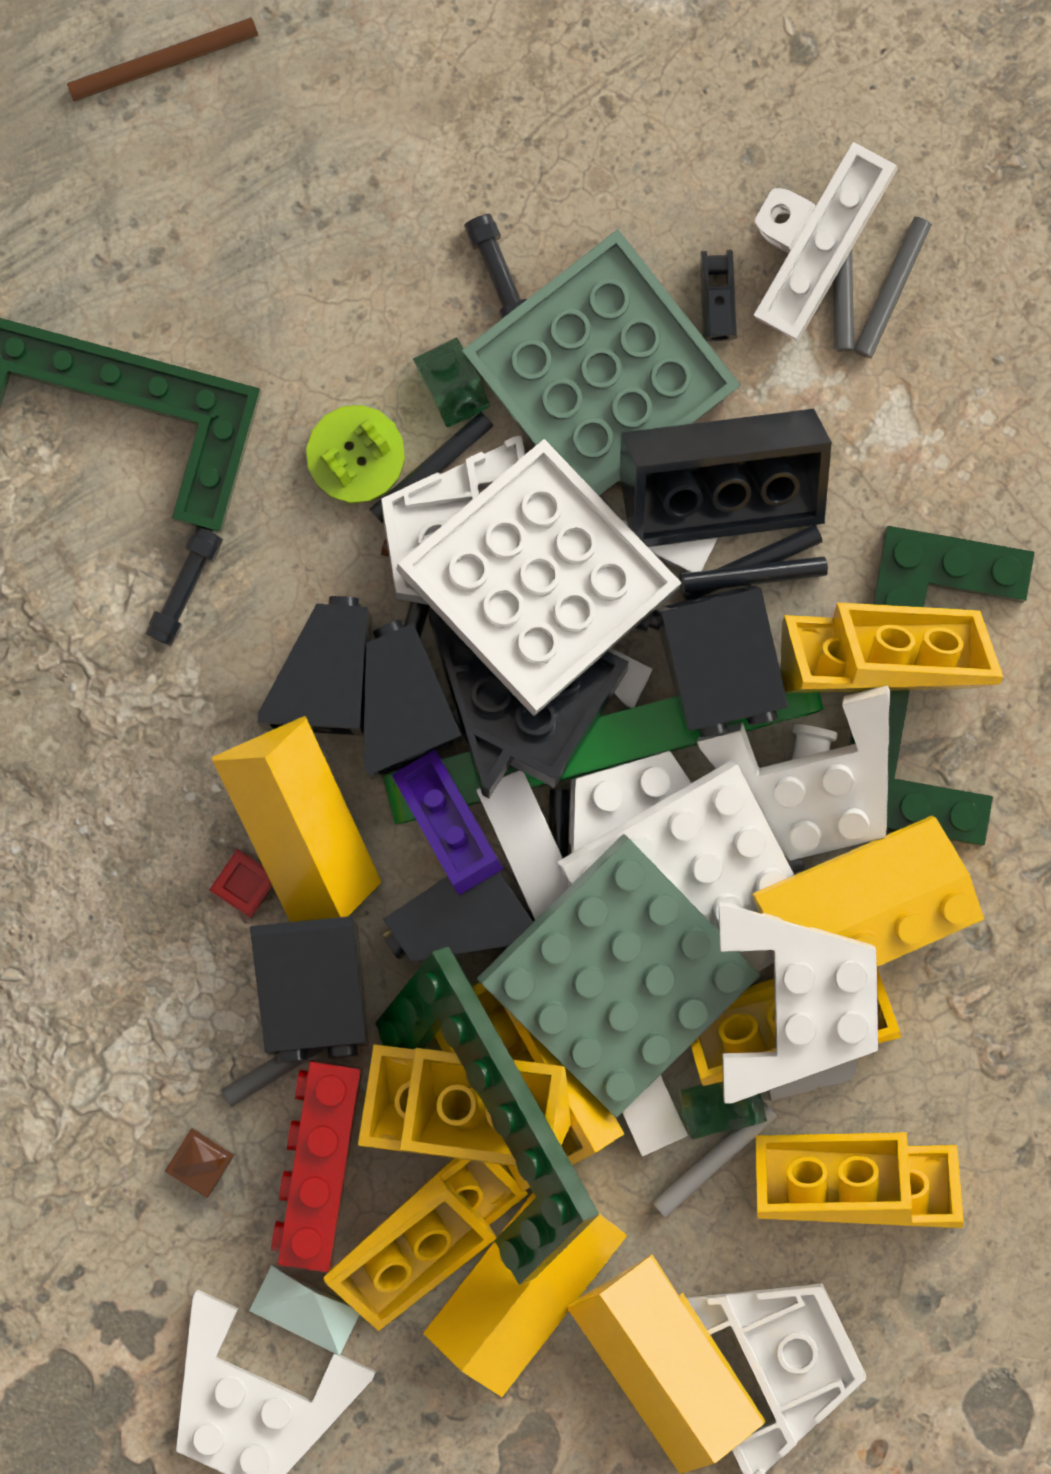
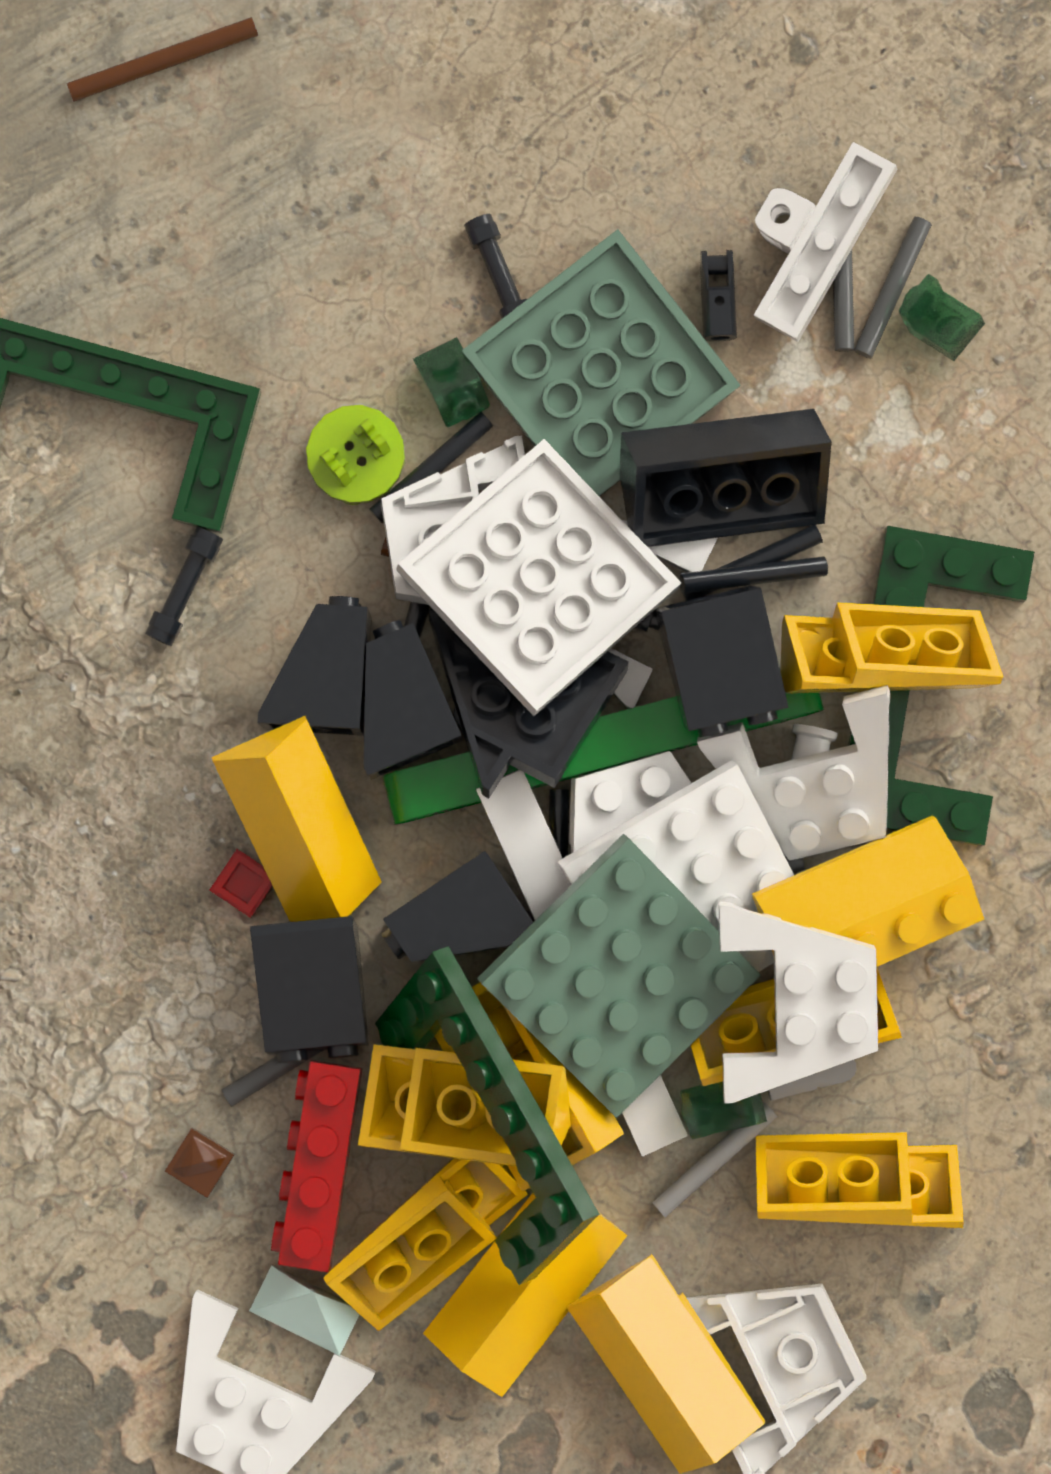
dark purple plate [392,749,504,895] -> none
none -> clear green bracket [899,274,985,361]

